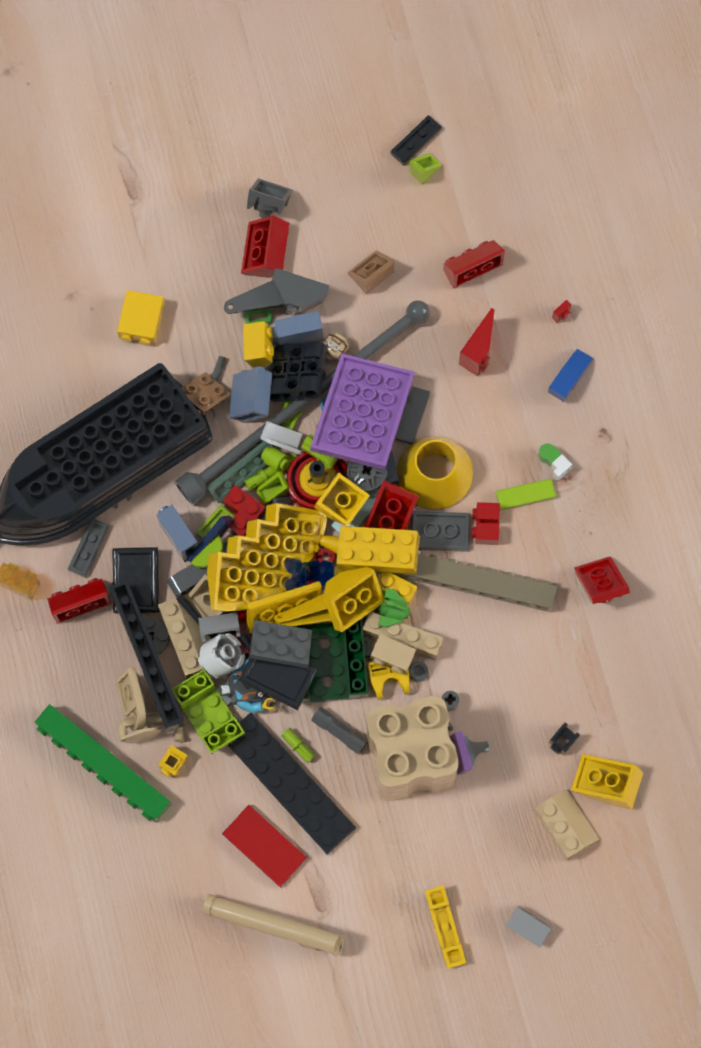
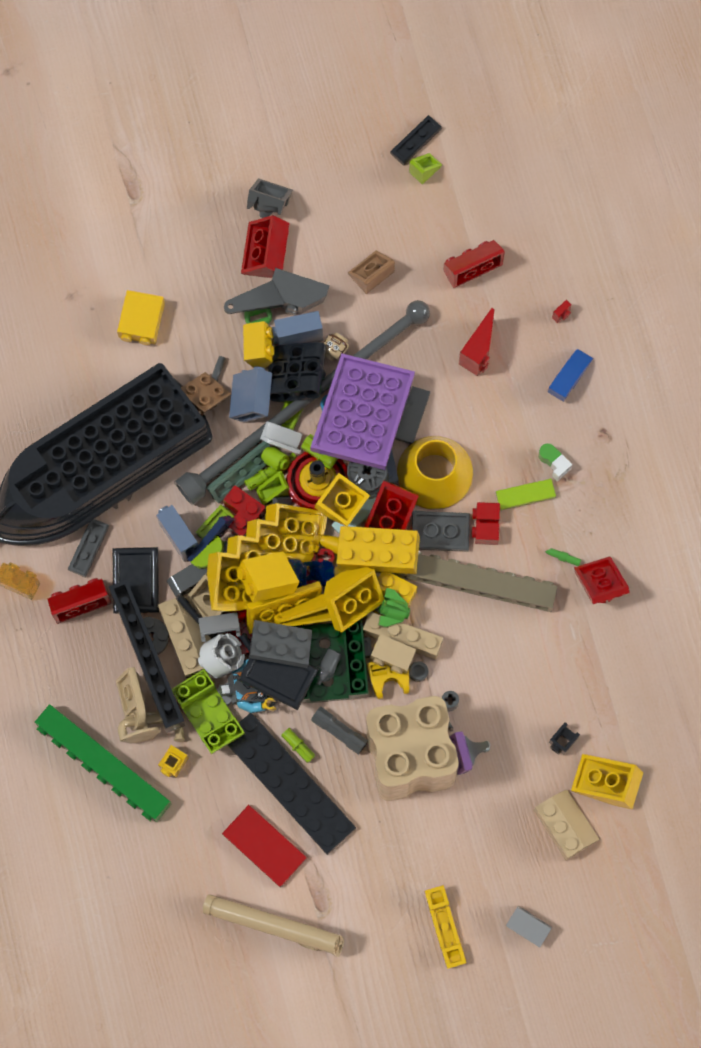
none -> yellow brick [237,551,299,602]
none -> dark grey piece [316,649,342,685]
none -> bright green piece [545,548,581,566]

